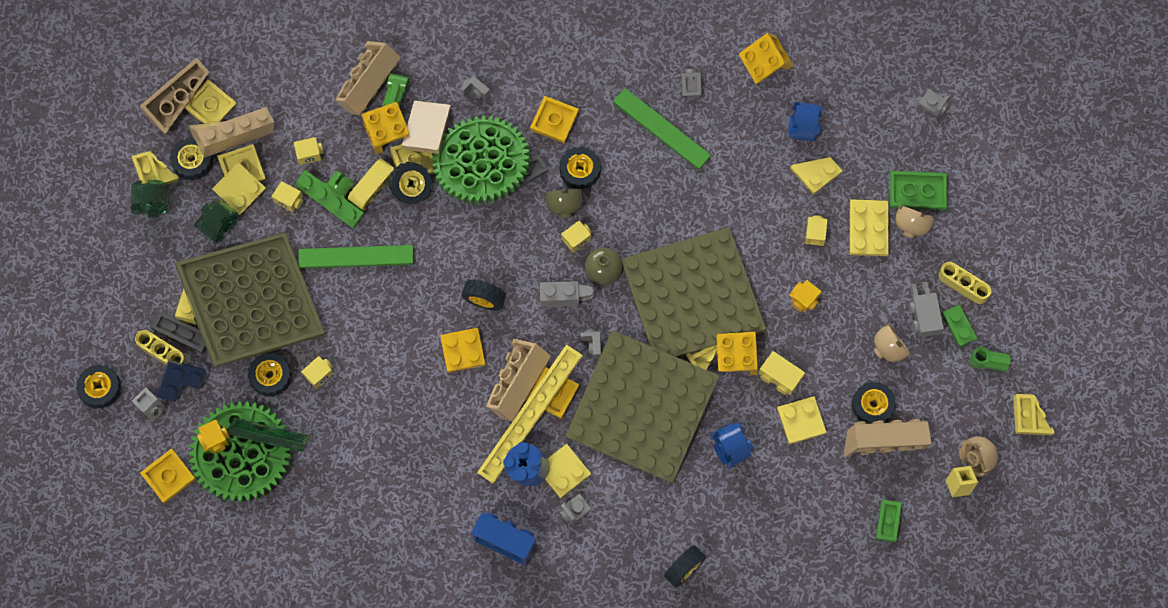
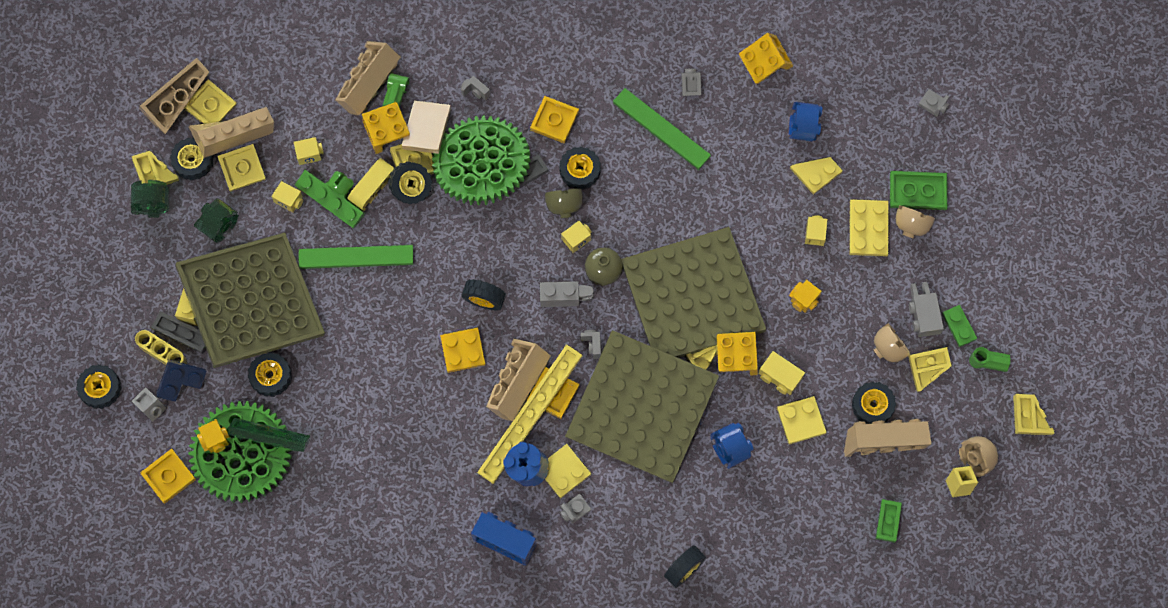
light yellow plate [212,162,266,215] -> none
light yellow brick [301,356,334,389] -> none
light yellow beam [939,262,991,304] -> none
none -> light yellow wing [908,347,951,392]

